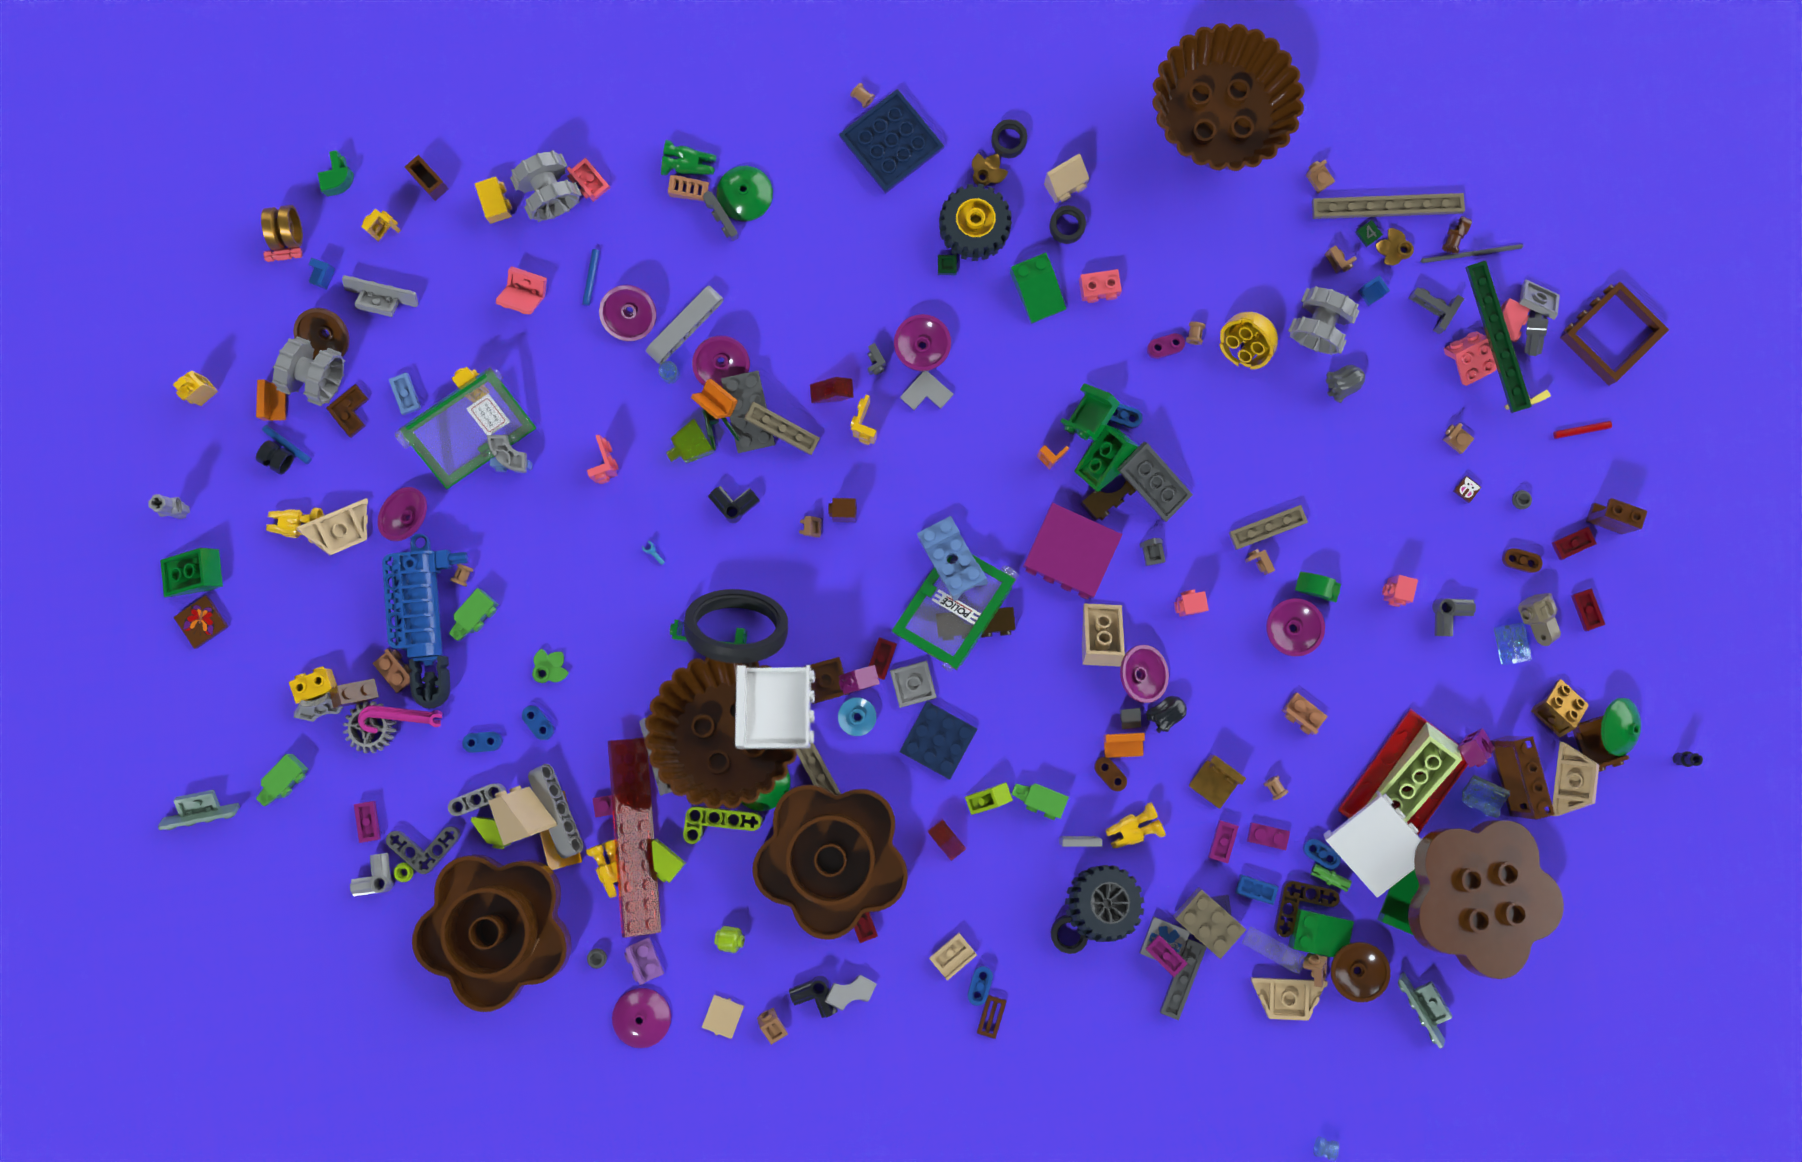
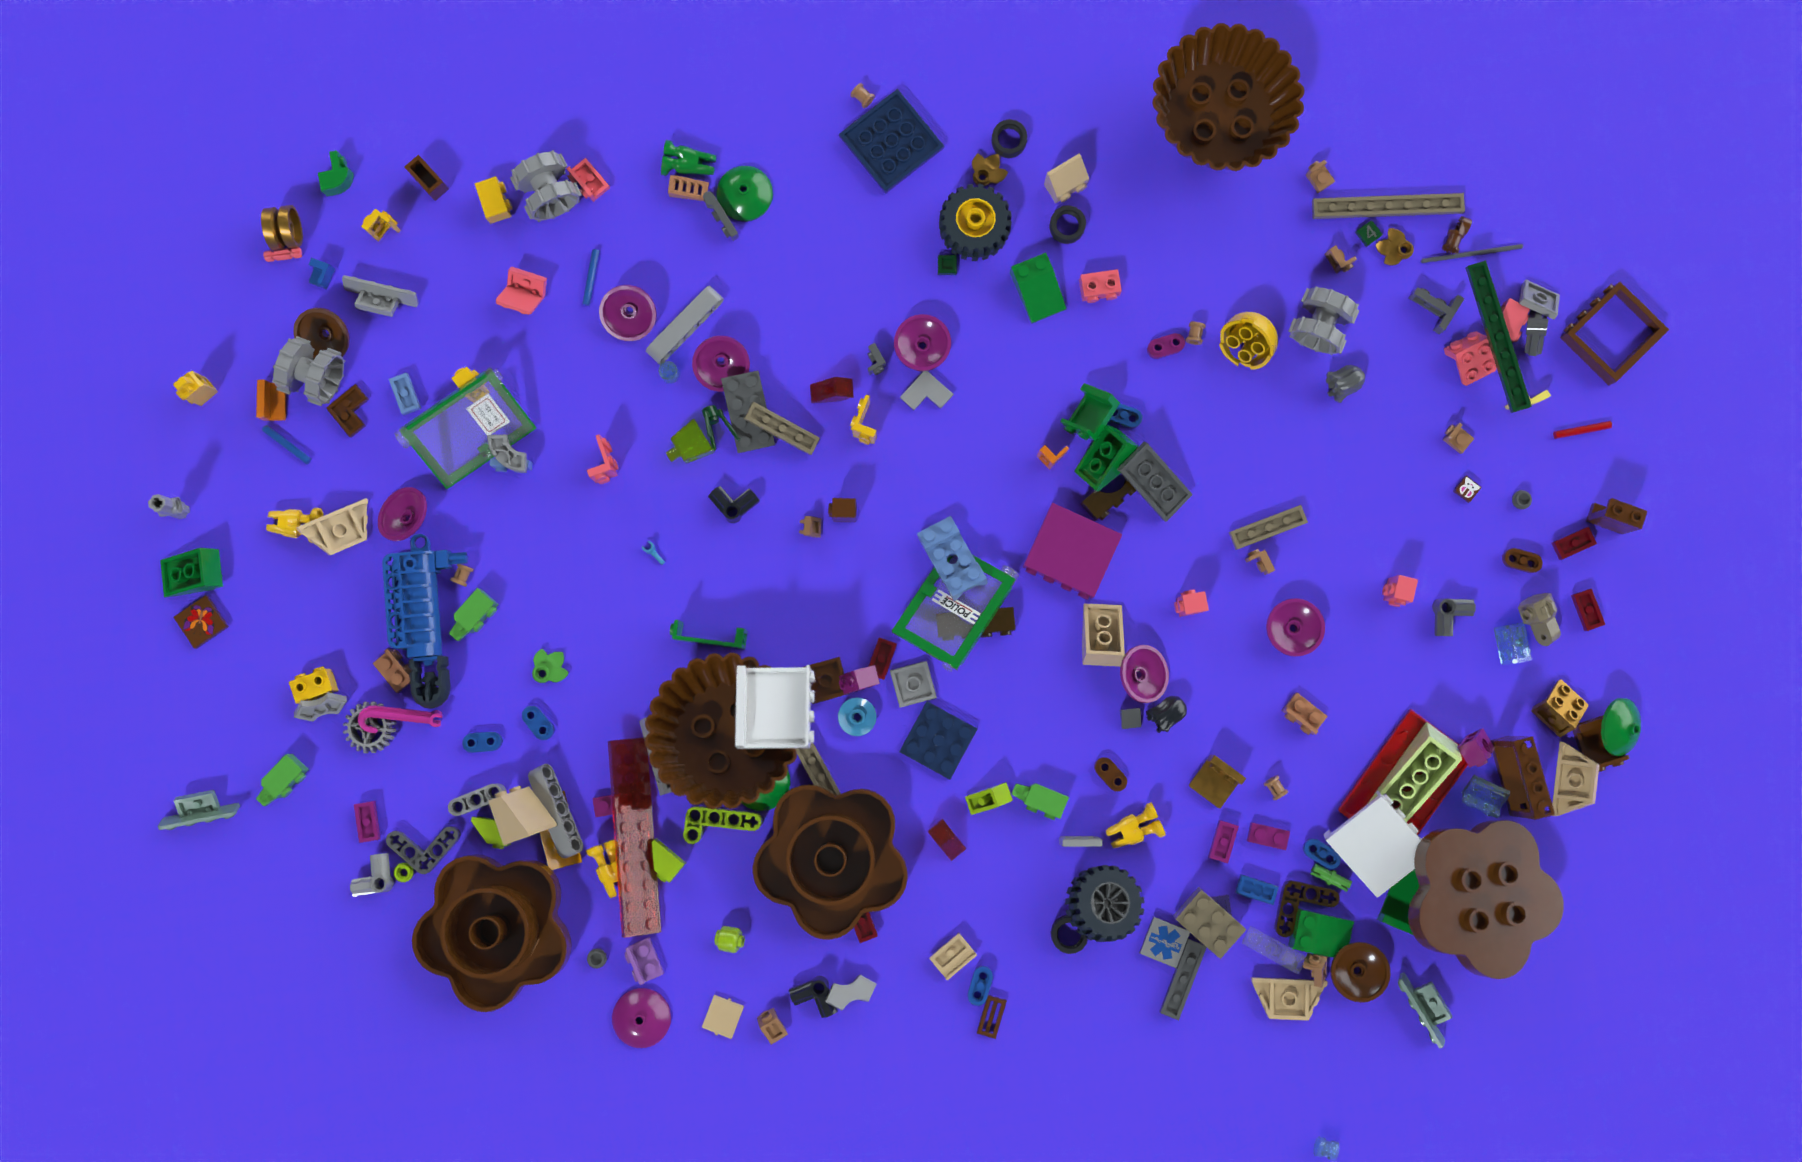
black wheel [256,440,294,475] -> none
brick [329,678,379,709] -> none
black tyre [684,589,788,663] -> none
orange panel [691,379,738,419] -> none
orange panel [1103,733,1145,758] -> none
dark grey tile [1140,538,1166,566] -> none
magenta plate [1145,934,1188,977] -> none
green brick [1295,572,1341,603] -> none
blue panel [1358,275,1390,306] -> none
pin [1673,751,1703,767] -> none

